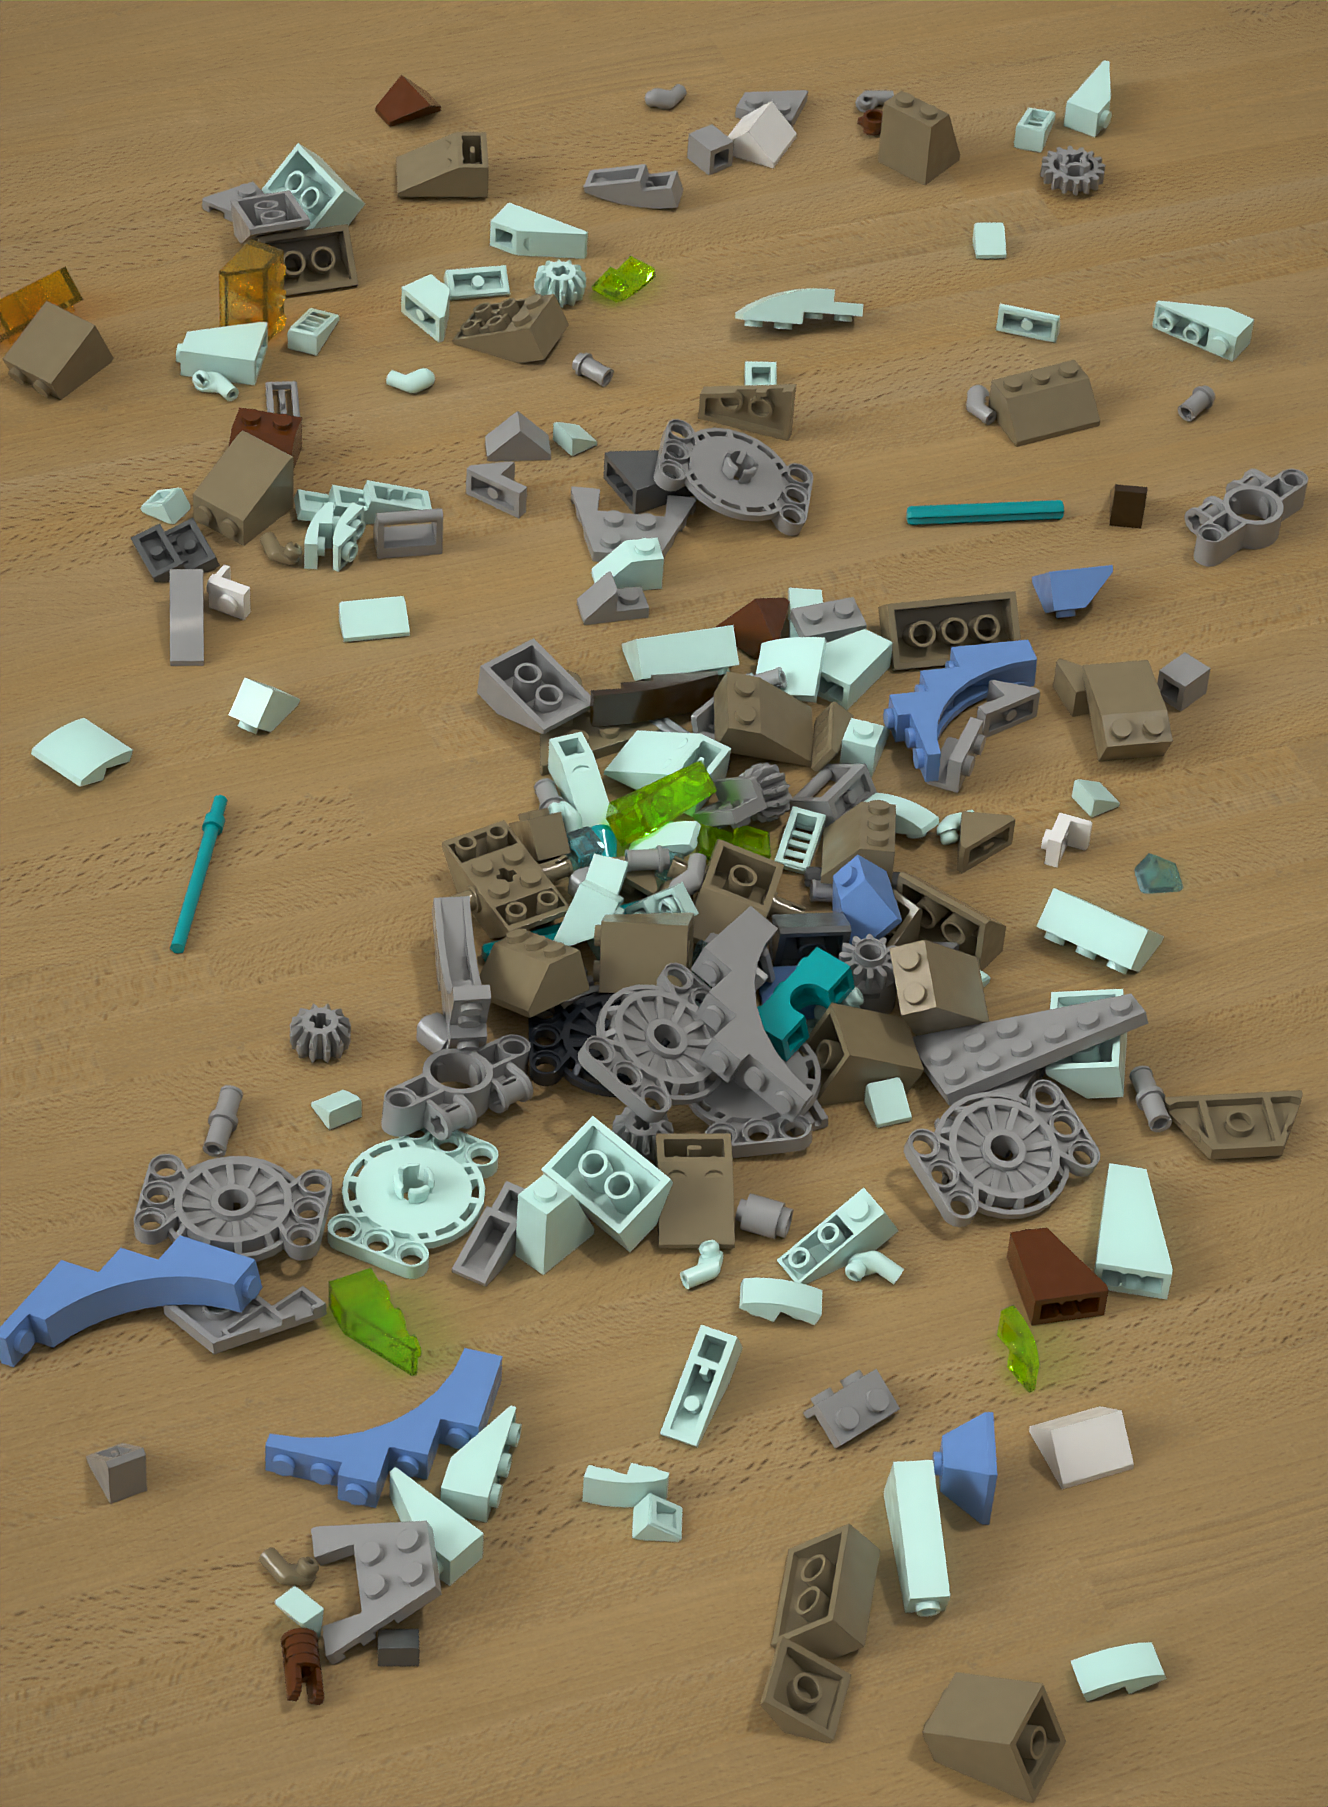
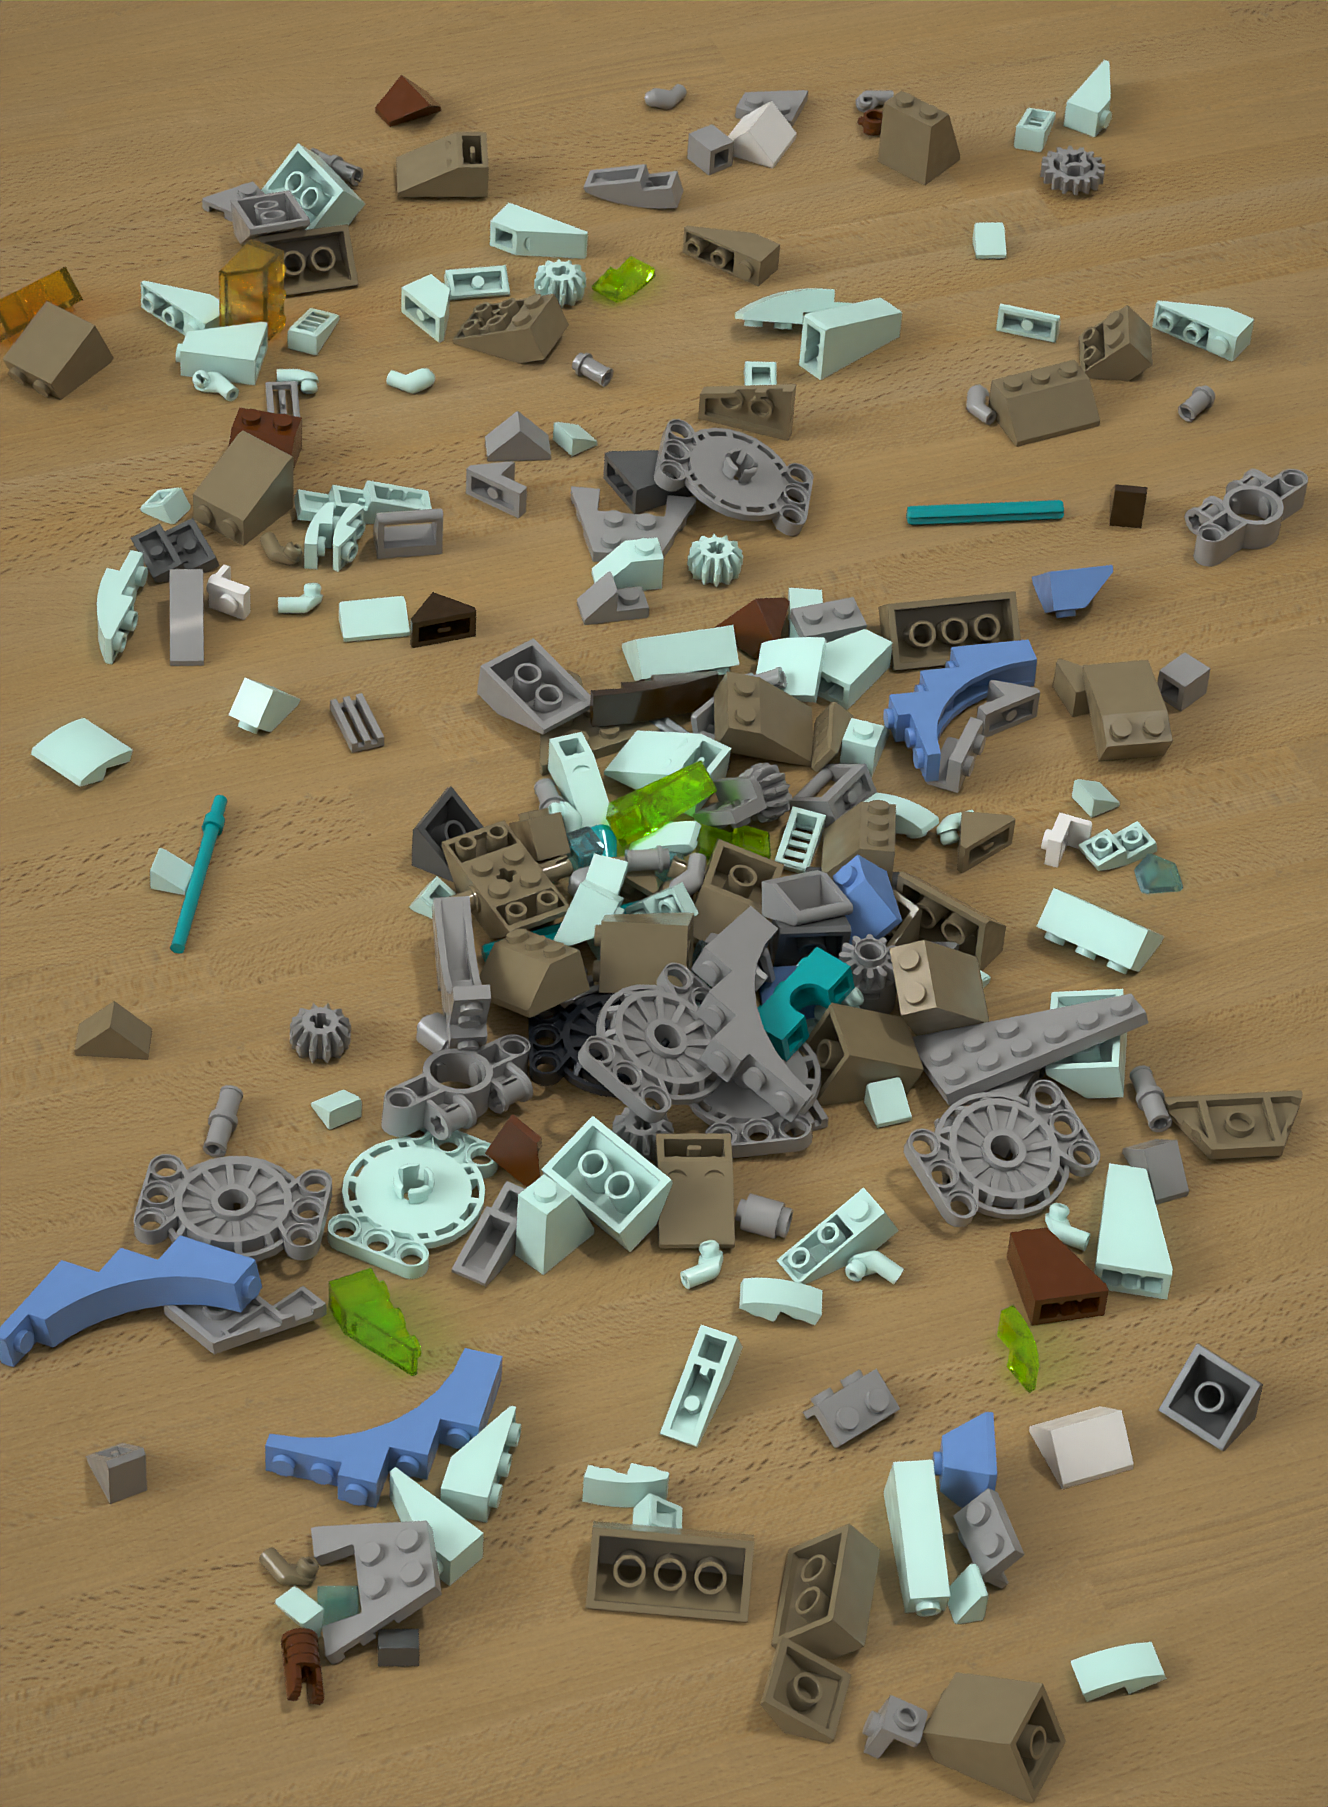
none -> dark tan slope [75,1001,152,1060]
none -> light aqua slope [97,550,148,664]
none -> light aqua slope [141,281,233,336]
none -> light aqua slope [150,848,194,895]
none -> light aqua arm [277,369,319,394]
none -> light aqua arm [278,583,323,614]
none -> light grey pin [310,148,363,186]
none -> clear light blue slope [317,1586,358,1626]
none -> light grey tile [330,693,384,753]
none -> light aqua slope [409,876,456,919]
none -> dark brown slope [410,592,477,648]
none -> dark grey slope [412,786,483,882]
none -> reddish brown slope [485,1114,542,1187]
none -> dark tan slope [586,1521,754,1622]
none -> dark tan slope [683,226,780,286]
none -> light aqua gear [687,534,743,587]
none -> light grey tile [762,870,853,926]
none -> light aqua slope [799,297,902,380]
none -> light grey bracket [863,1695,928,1759]
none -> light aqua slope [948,1564,988,1624]
none -> light grey bracket [953,1488,1025,1589]
none -> light aqua arm [1045,1203,1091,1251]
none -> light aqua slope [1078,821,1157,871]
none -> dark tan slope [1079,305,1153,381]
none -> light grey slope [1122,1139,1189,1205]
none -> dark grey slope [1158,1343,1263,1451]

